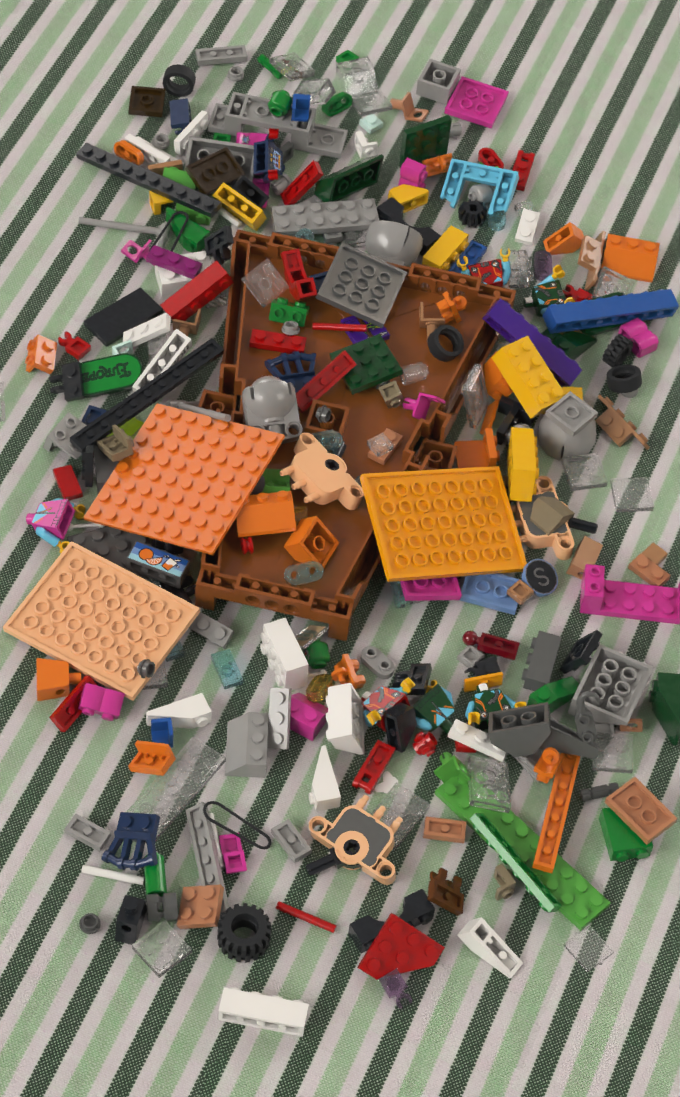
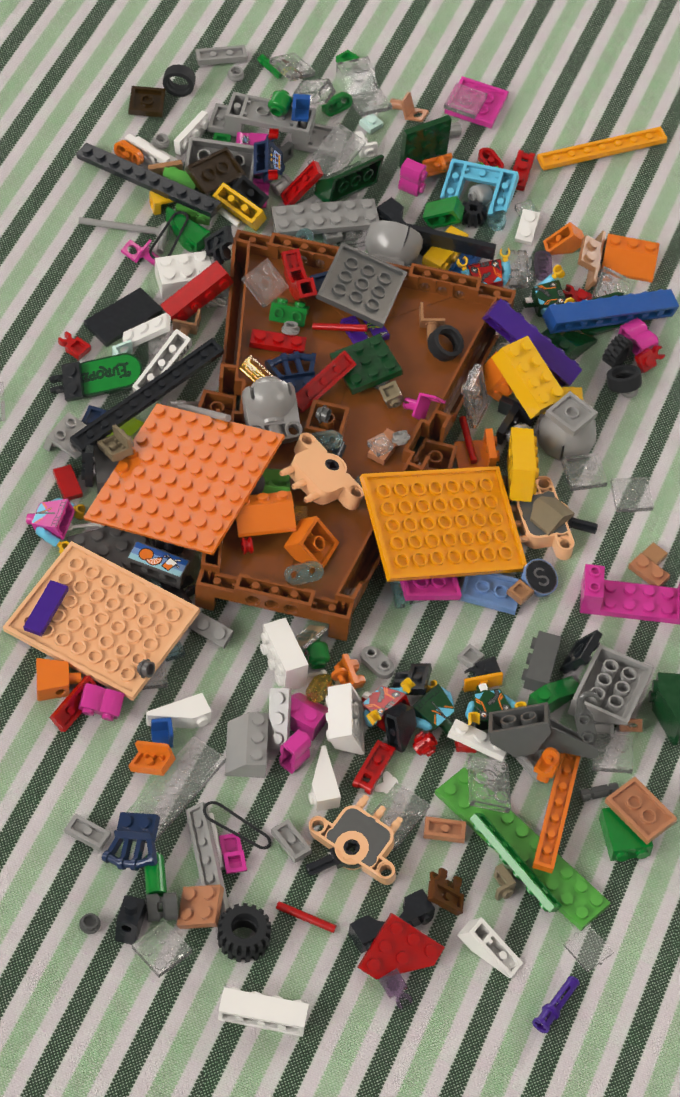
orange bracket [25,334,57,374] -> none
white bar [81,865,145,885] -> none
magenta plate [146,245,203,279] -> none
dark blue hinge [169,98,192,135] -> none
clear light blue plate [211,649,243,690] -> none
yellow slope [388,184,429,213] -> none
clear brick [400,362,429,385] -> none
light grey brick [416,59,461,105] -> none
bright green bracket [434,752,471,783] -> none
orange hips [436,291,467,323] -> none
dark red plate [462,631,520,660] -> none
orange piece [480,400,499,435] -> none
medium nougat hinge [566,536,603,579] -> none
medium nougat bracket [595,395,650,450] -> none
none -> dark purple tile [23,580,69,637]
none -> clear yellow tile [239,355,273,382]
none -> dark pink brick [279,729,311,774]
none -> clear plate [308,122,366,176]
none -> light grey plate [392,430,411,446]
none -> black tile [393,220,496,260]
none -> green brick [423,196,465,229]
none -> clear tile [444,83,487,119]
none -> red bar [459,416,478,464]
none -> dark purple pin [532,976,580,1033]
none -> light orange plate [537,126,668,171]
none -> red plate [634,345,665,373]

